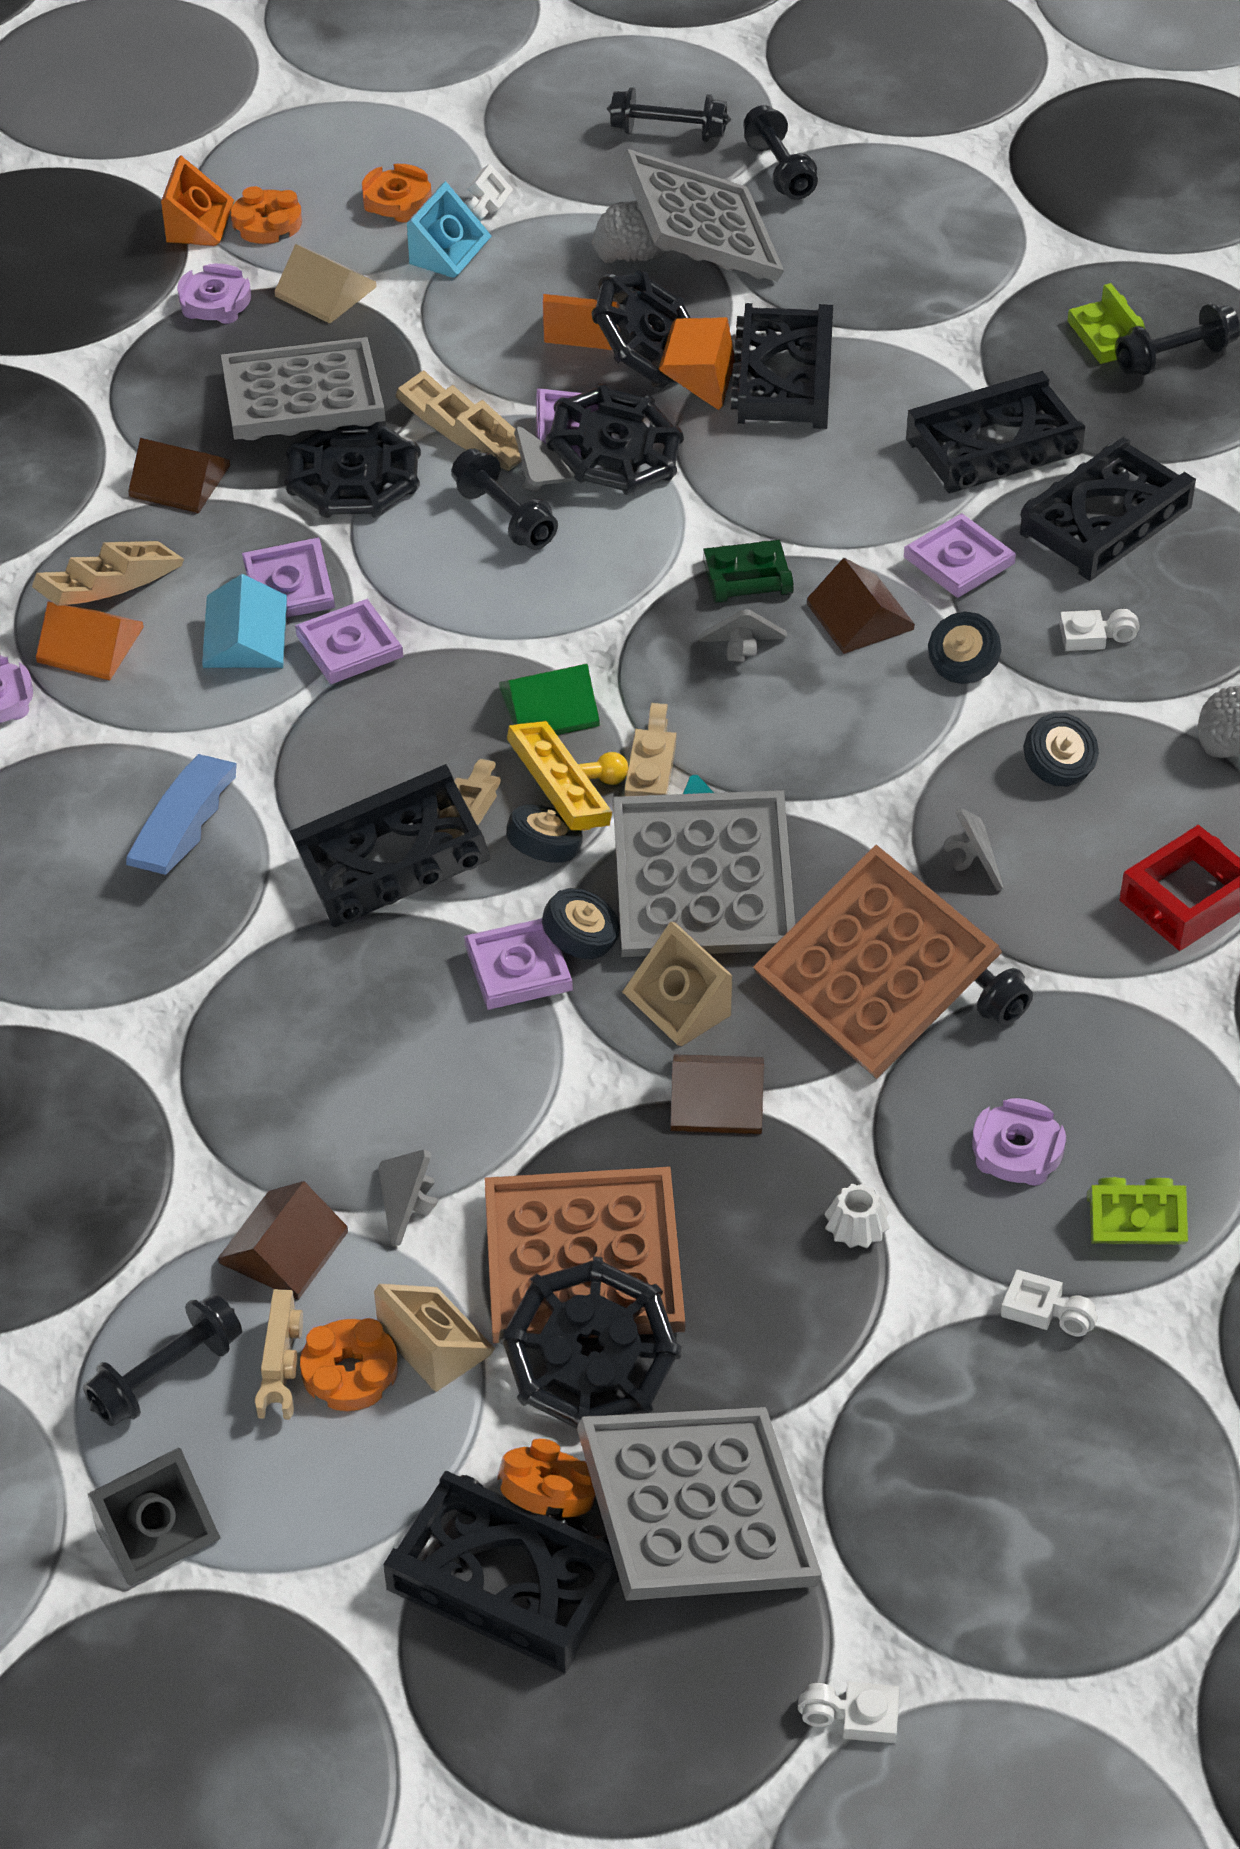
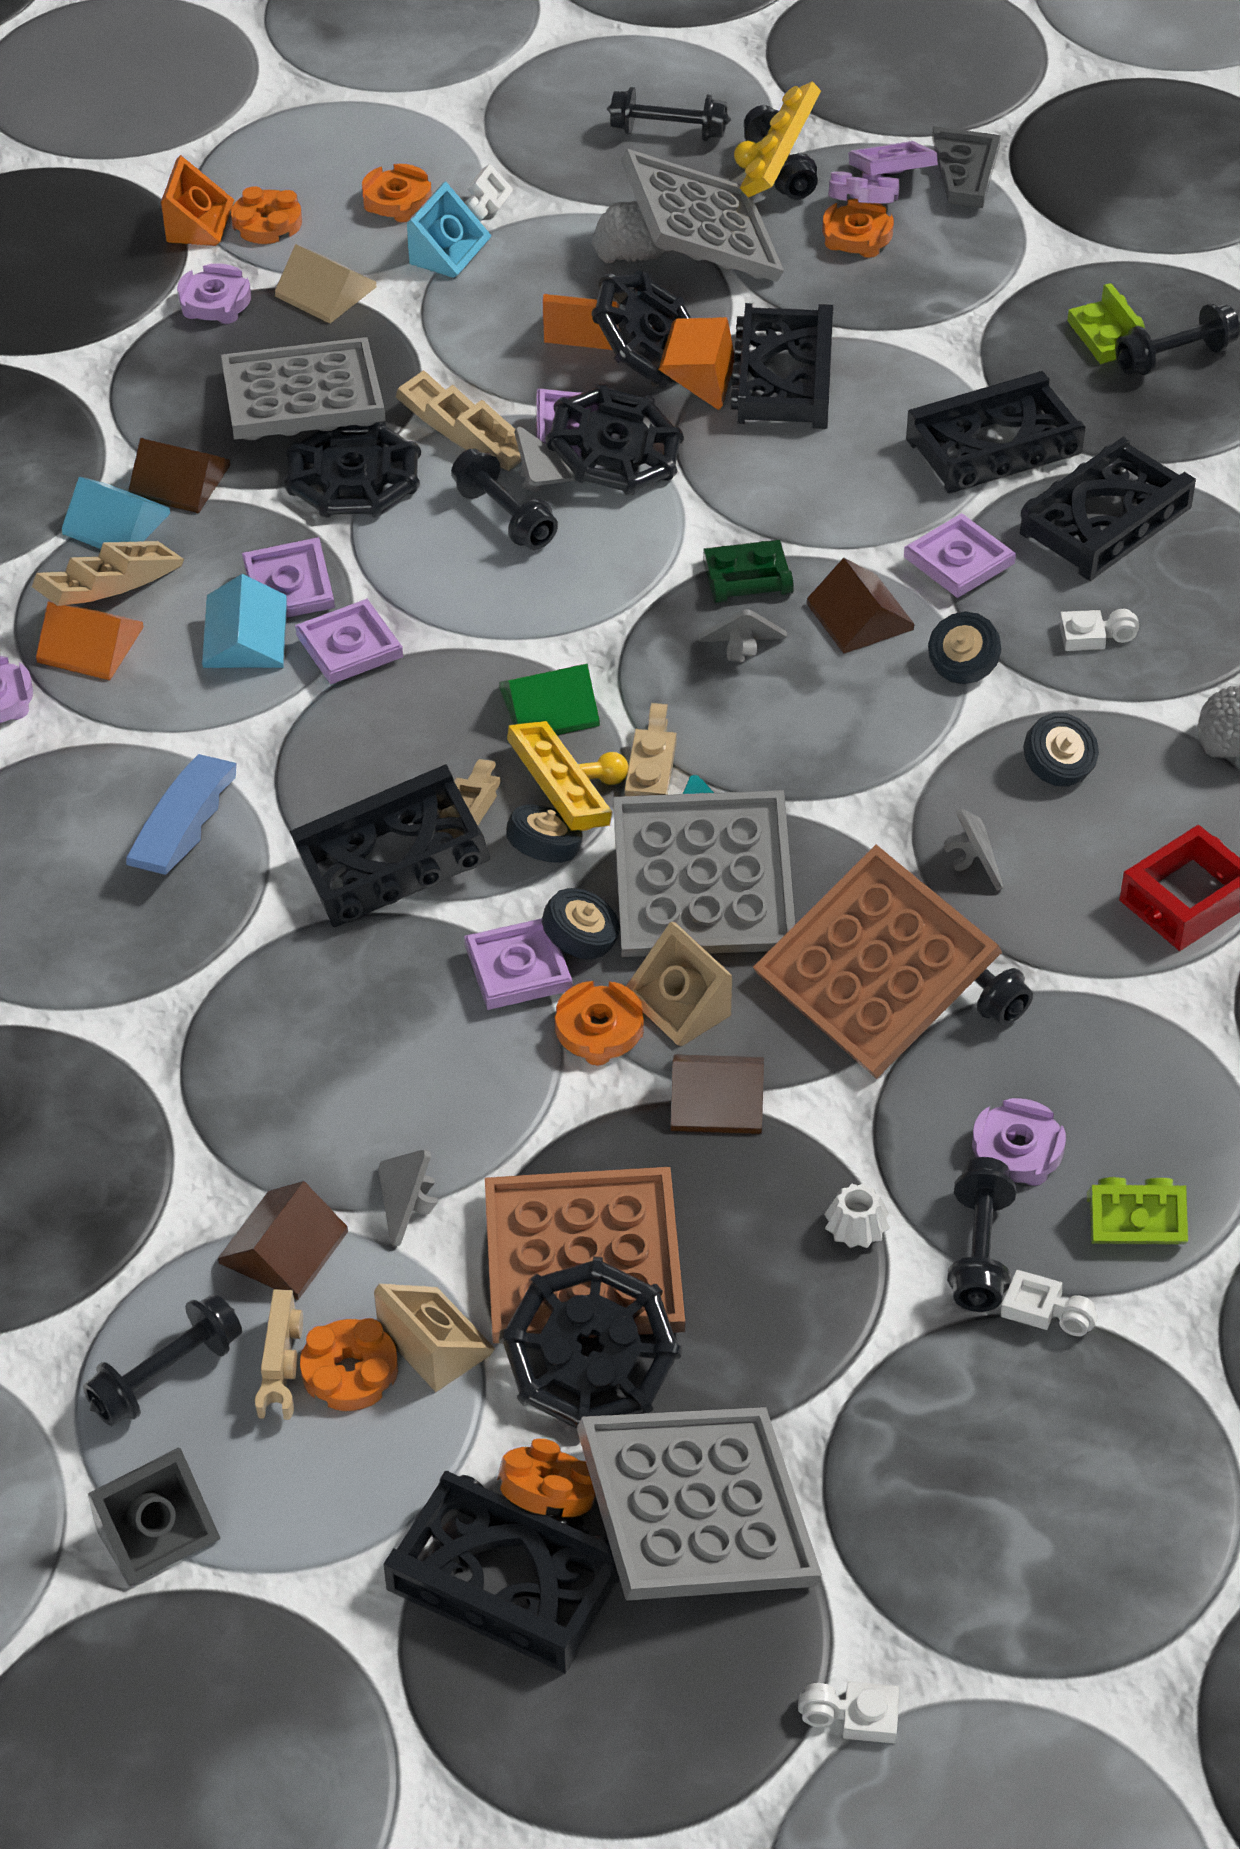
none -> medium azure slope [62,477,170,549]
none -> orange plate [555,981,644,1066]
none -> yellow plate [734,81,821,198]
none -> orange plate [822,198,894,258]
none -> lavender plate [828,172,900,203]
none -> lavender plate [848,141,938,176]
none -> dark grey wing [932,126,1001,208]
none -> black piece [947,1157,1017,1312]

